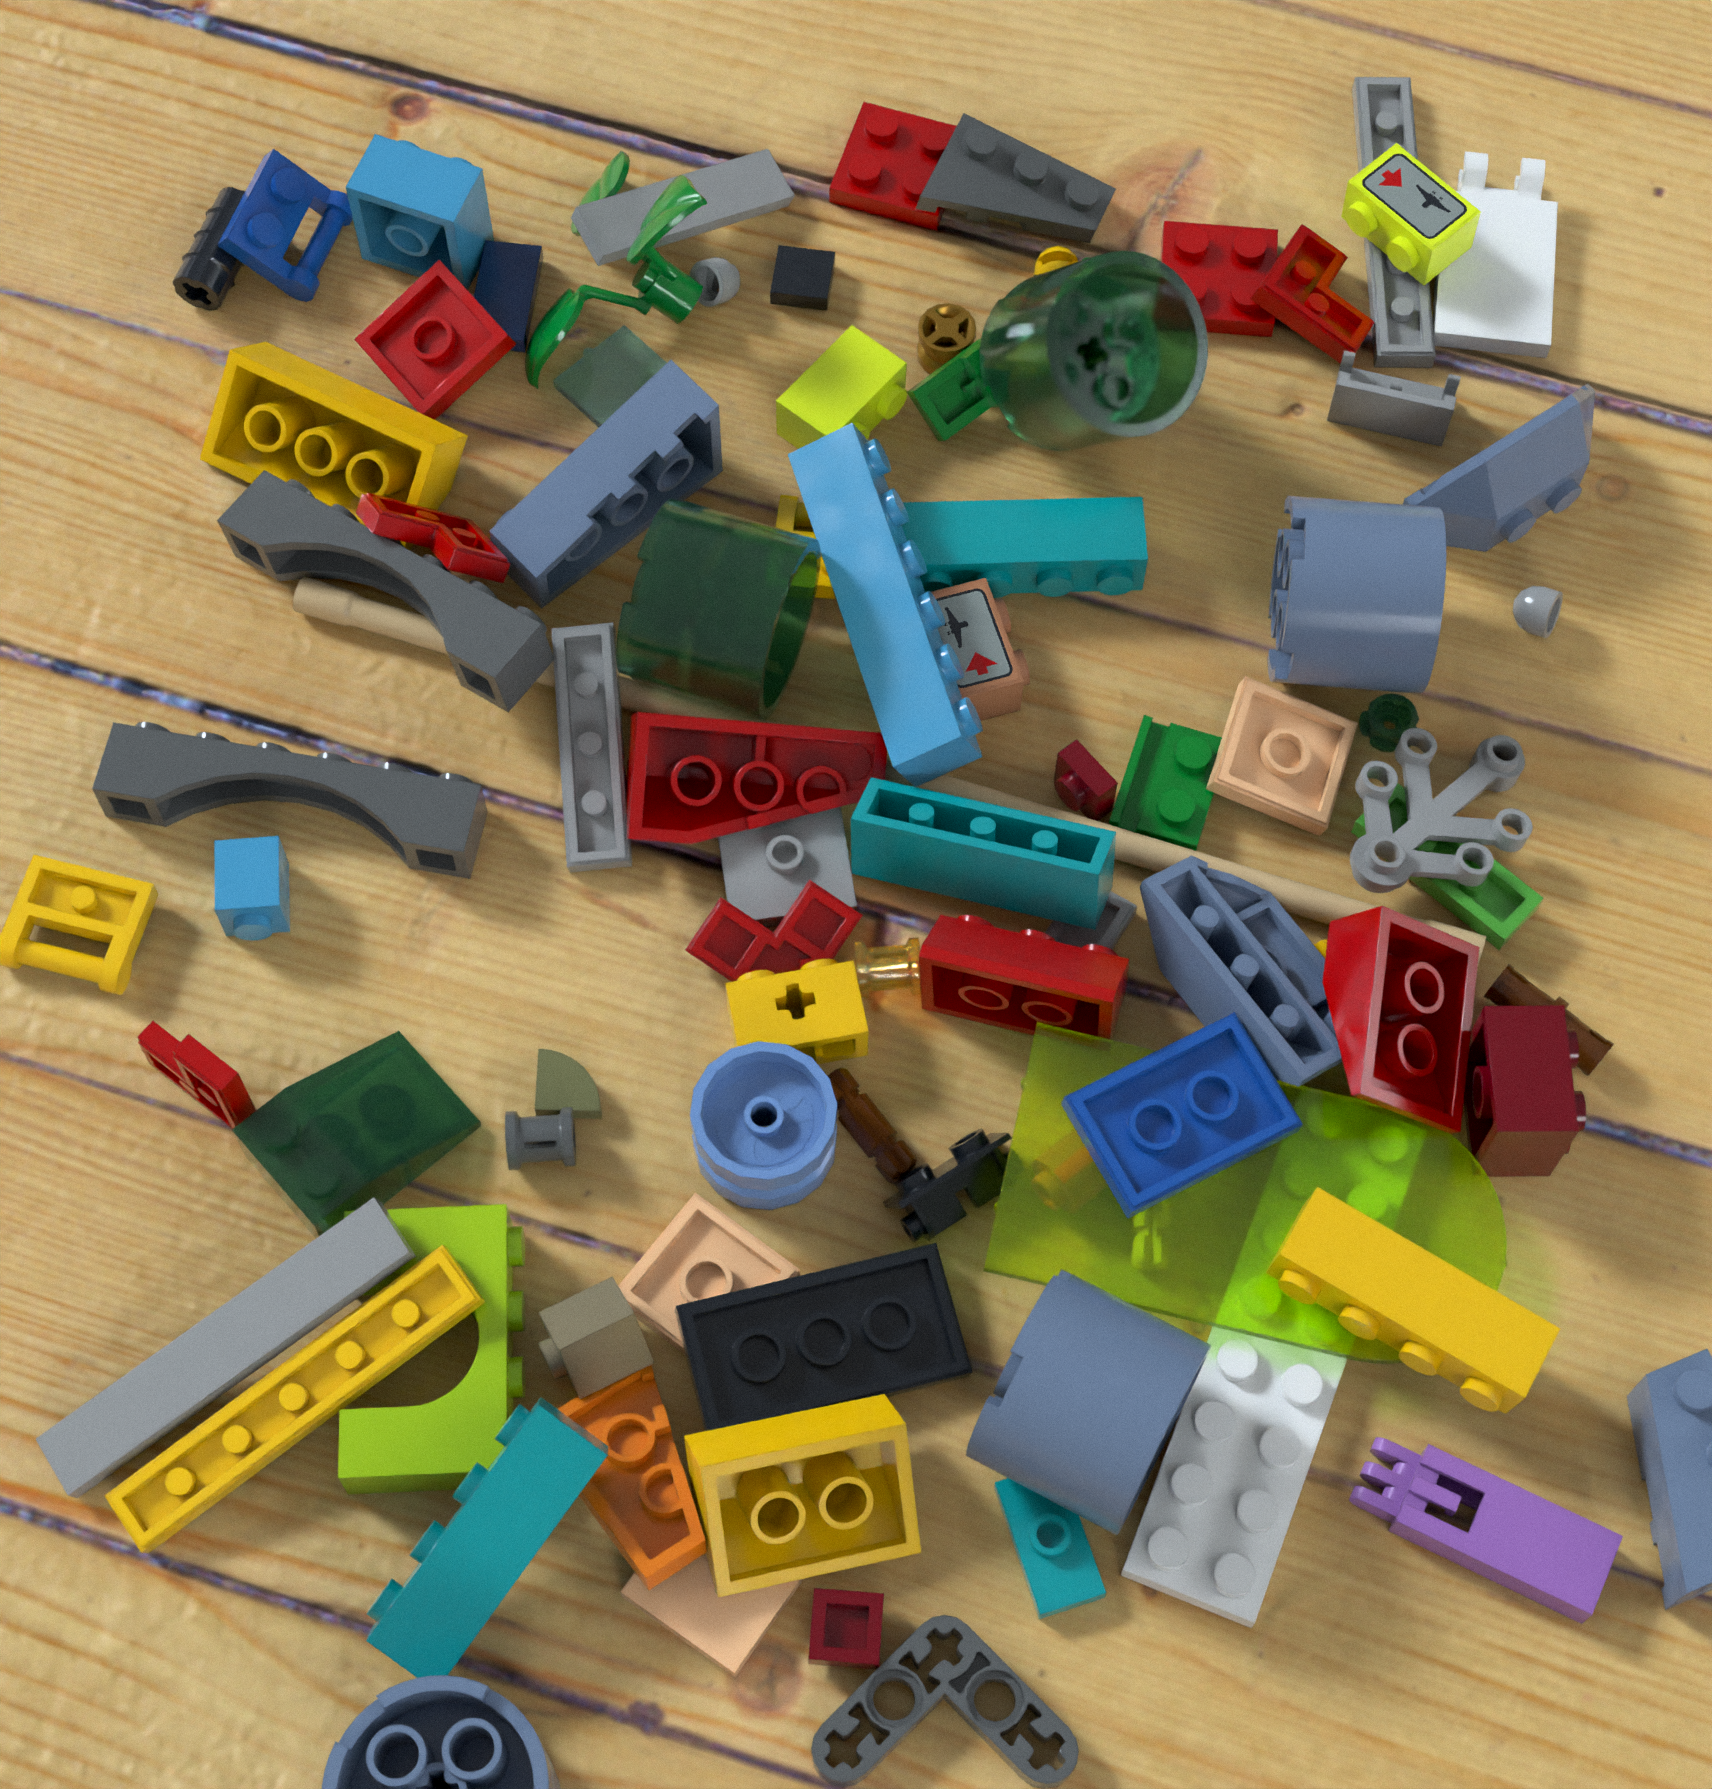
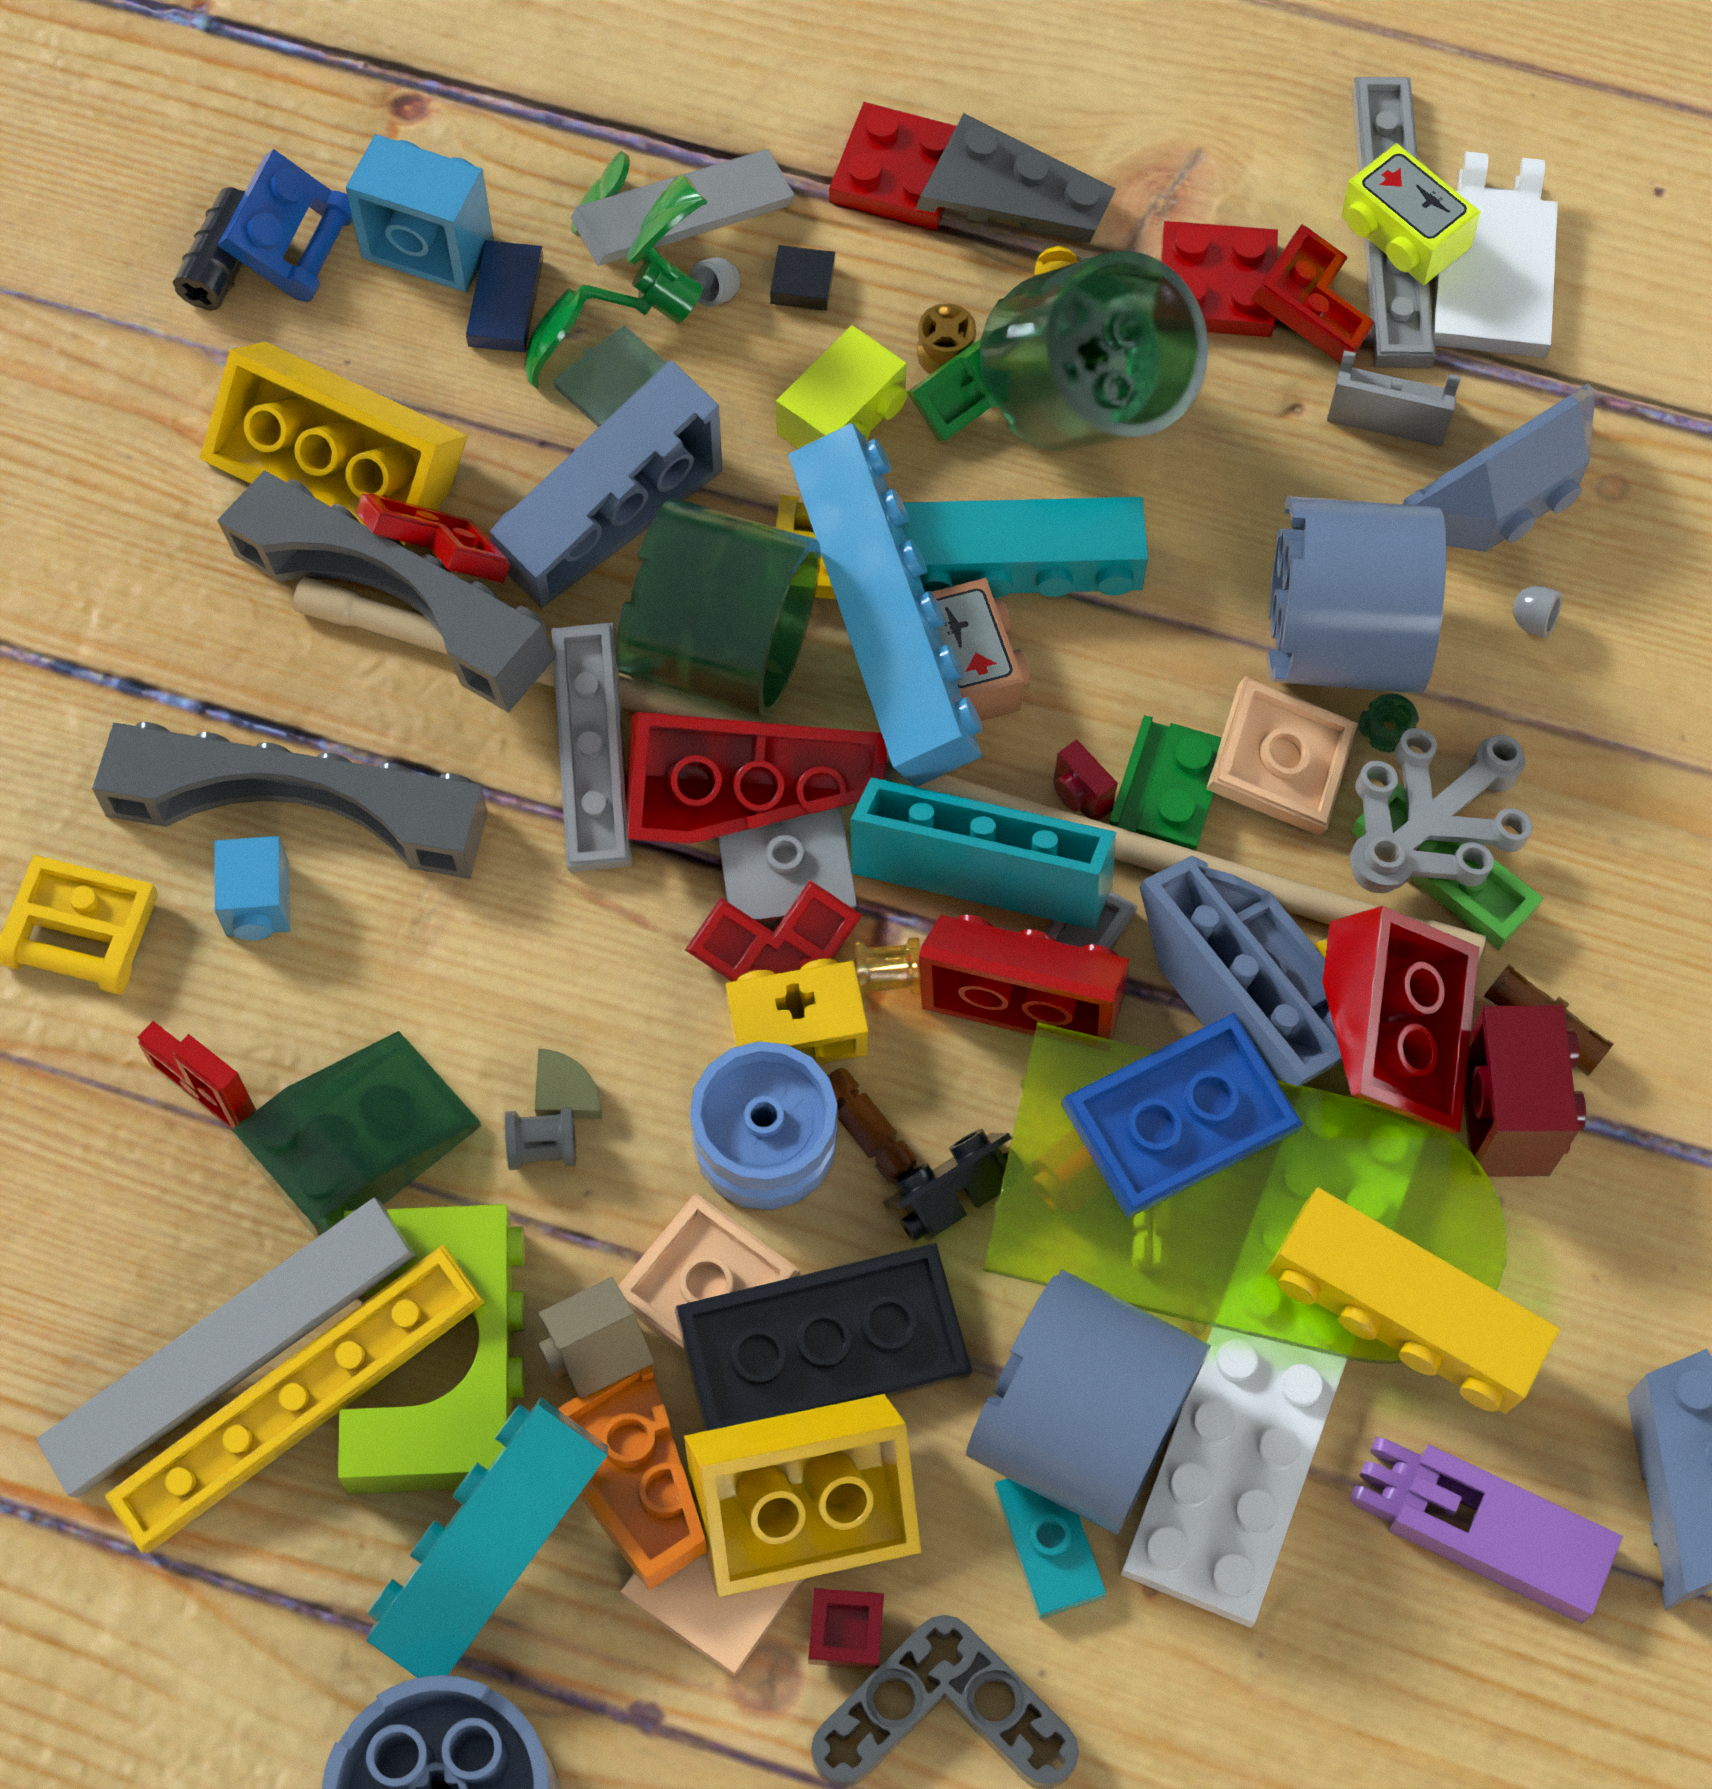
red plate [354,260,516,420] -> none

